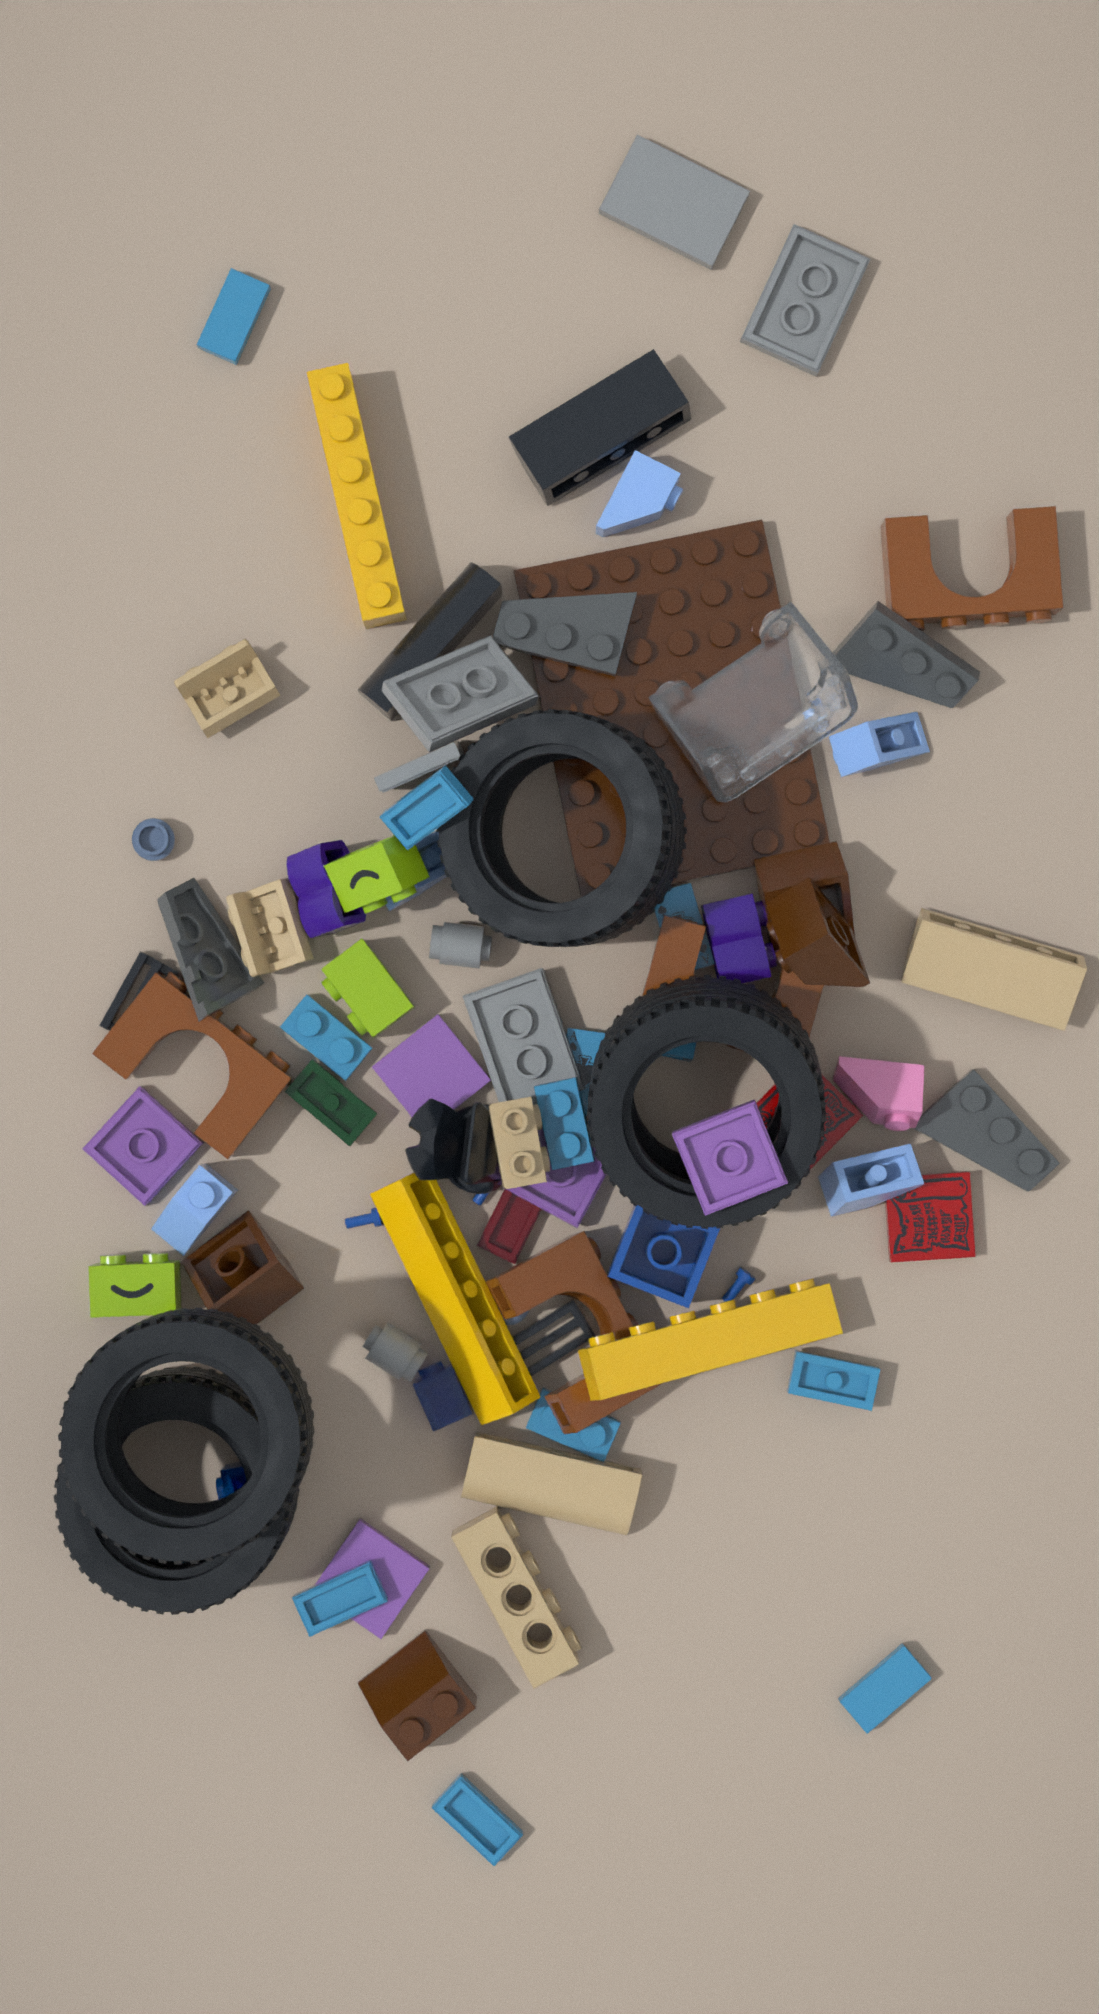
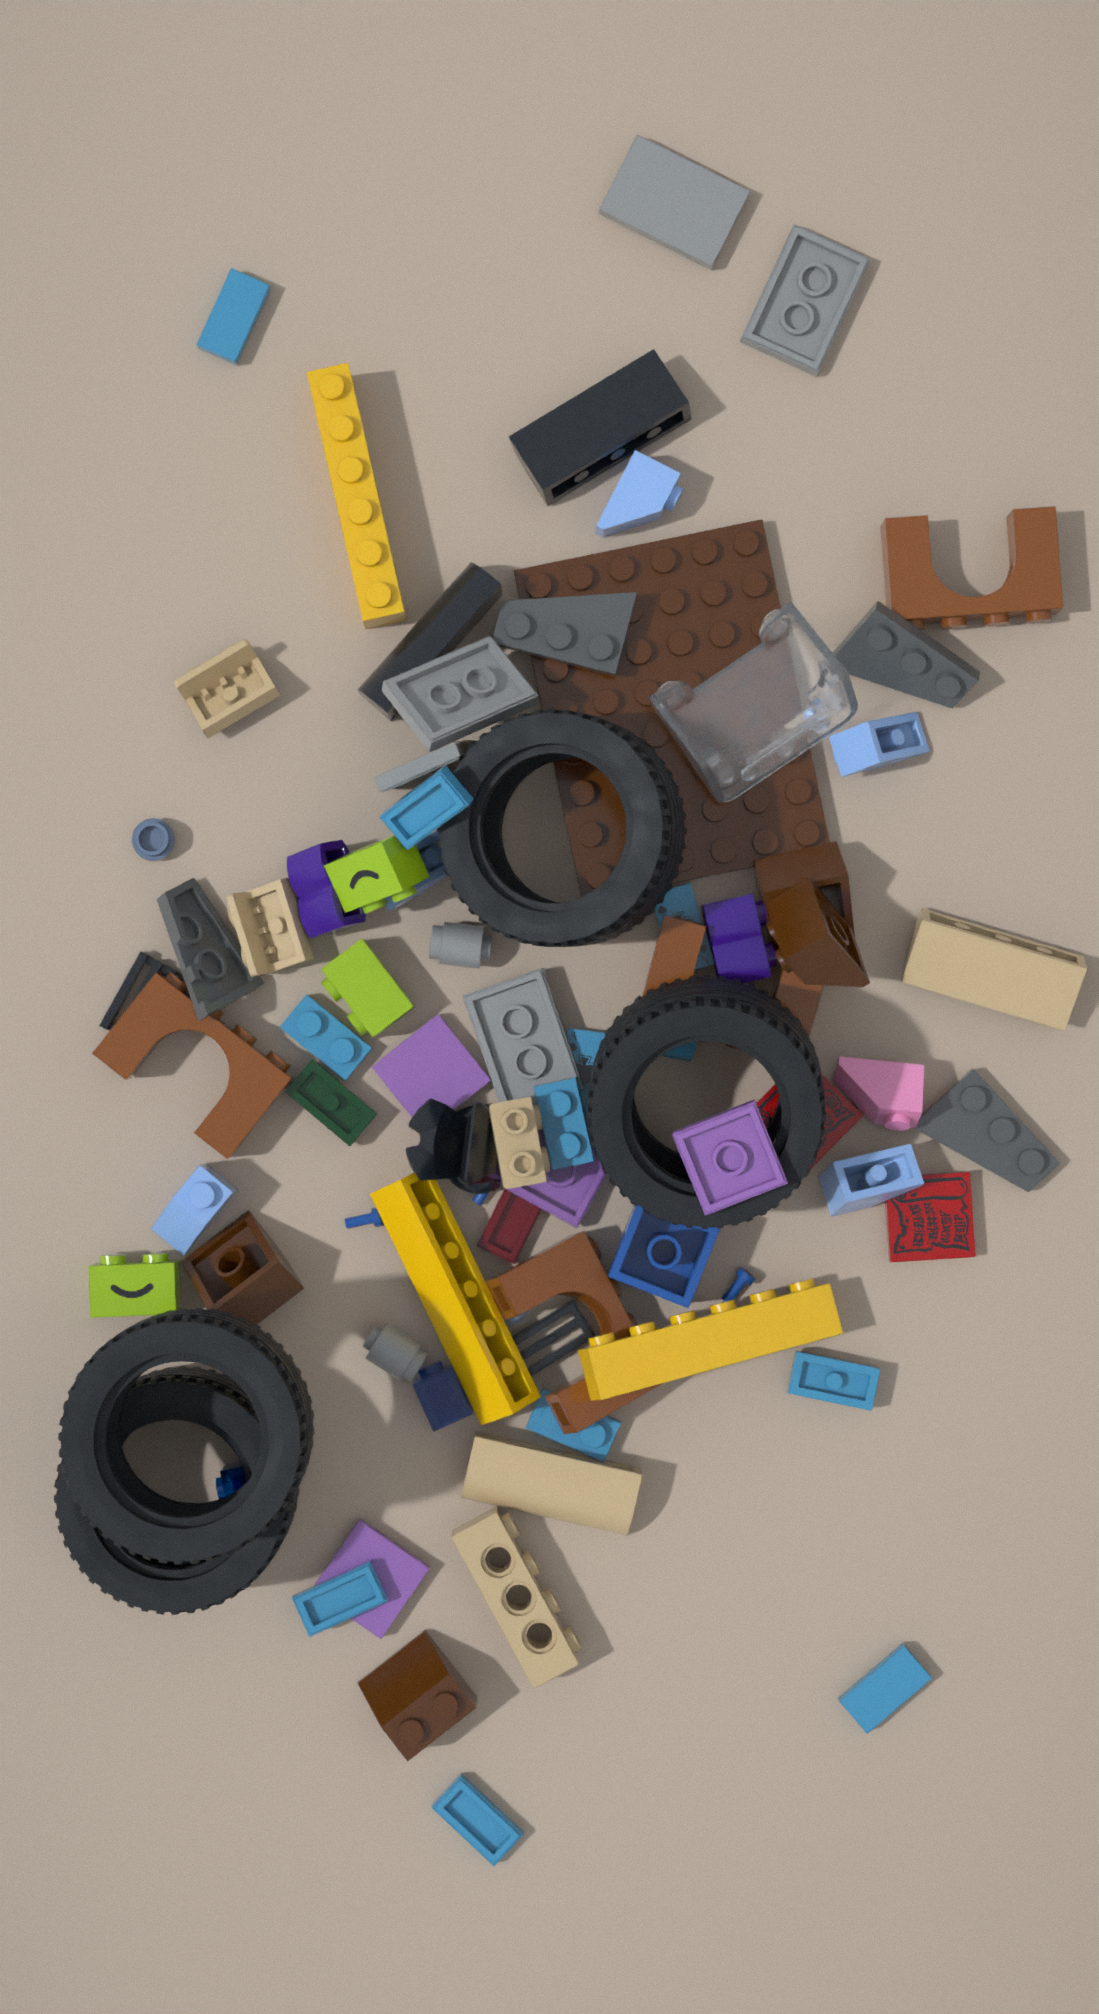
medium lavender tile [82,1086,204,1206] -> none

